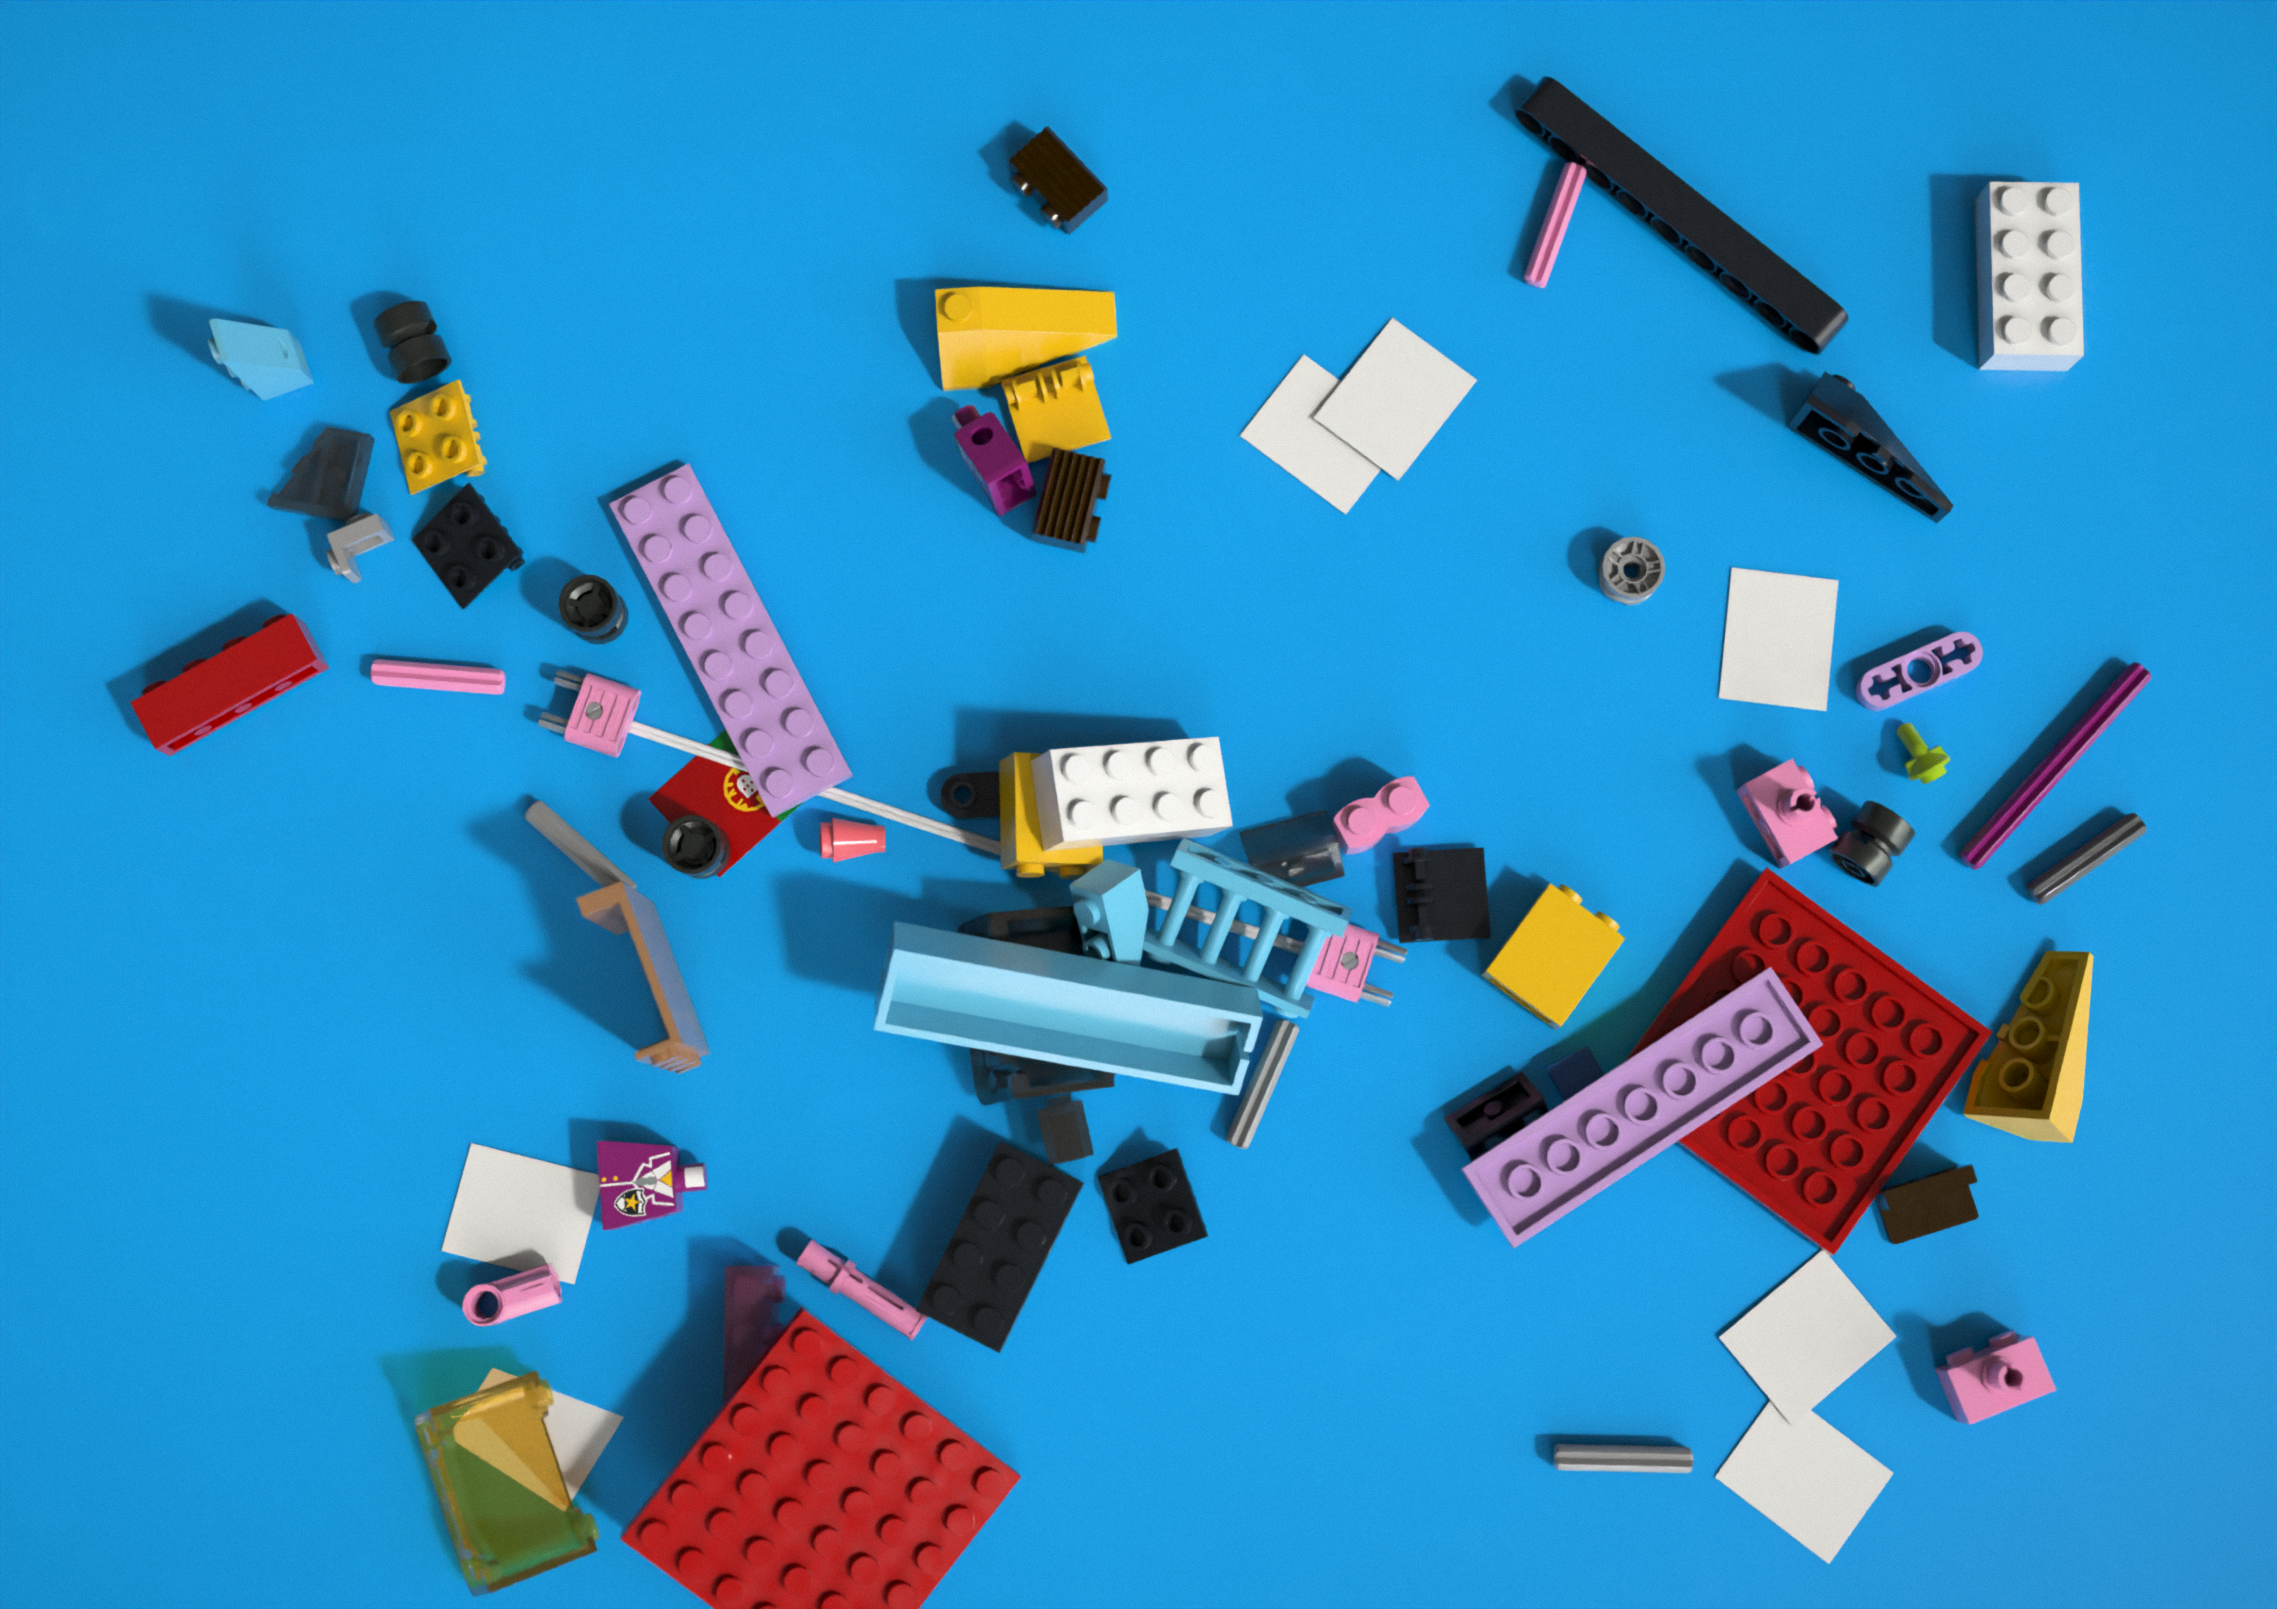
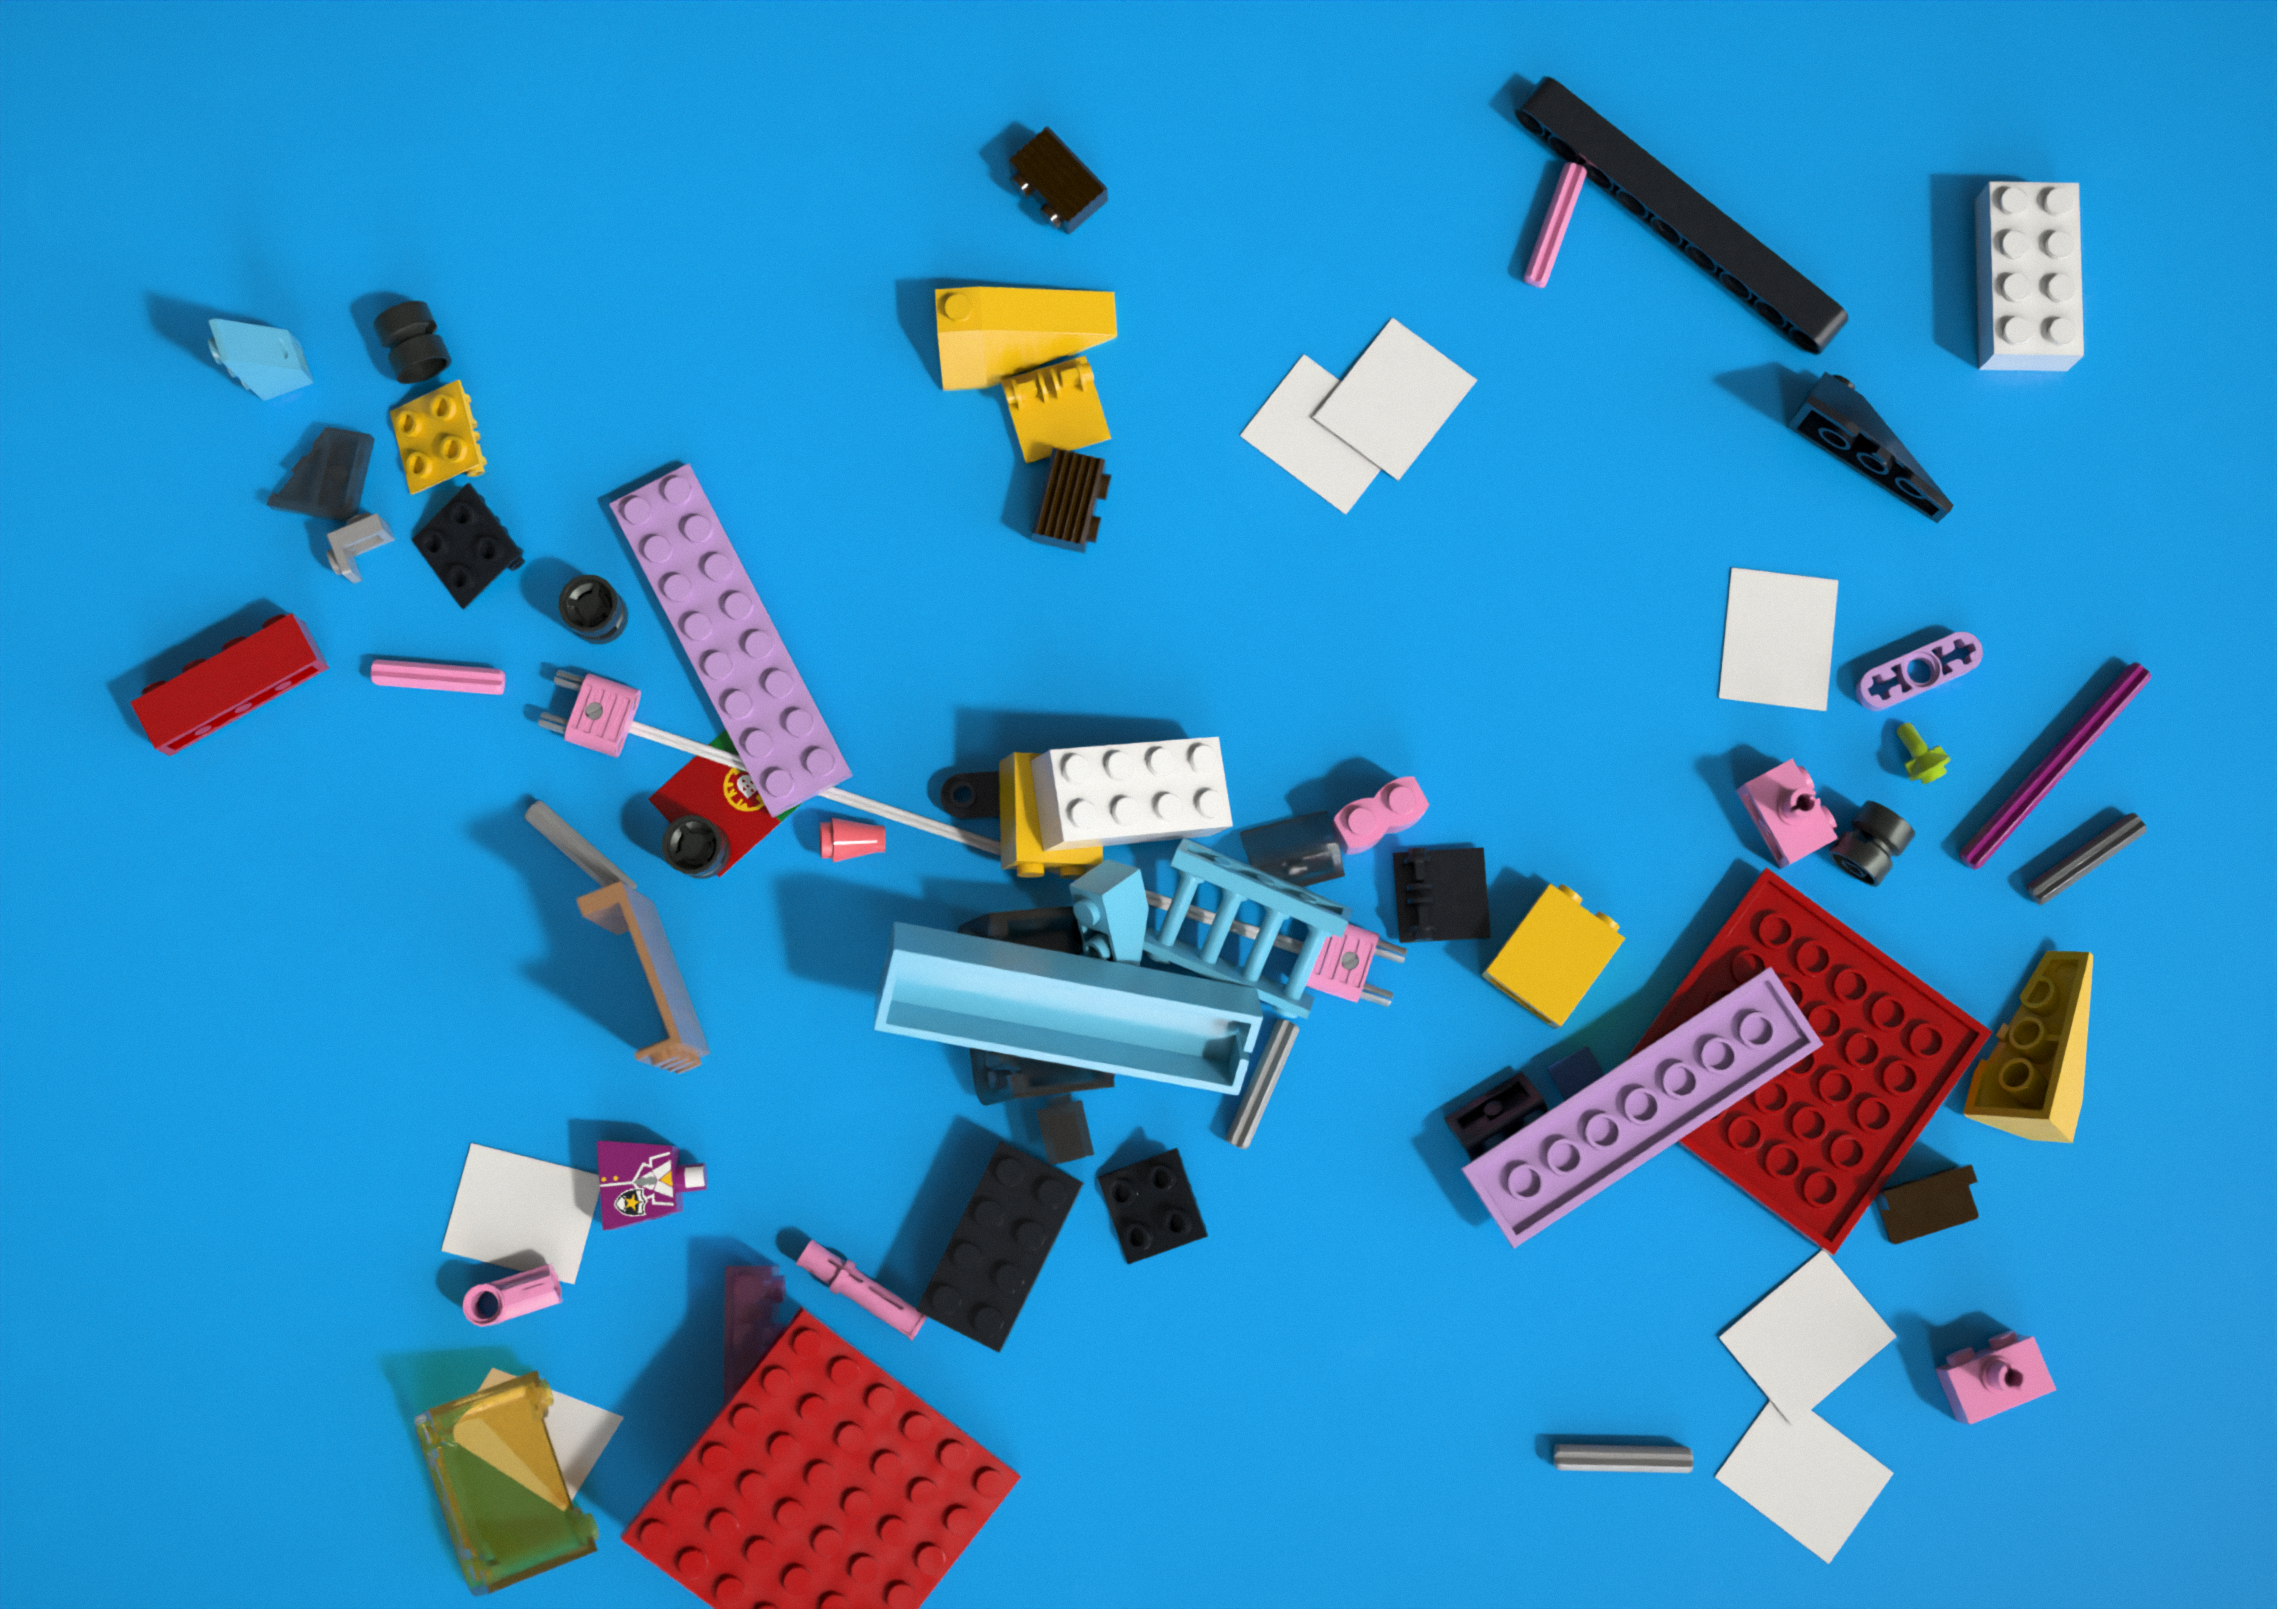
magenta torso [952,405,1037,517] -> none
light grey wheel [1597,537,1665,606] -> none

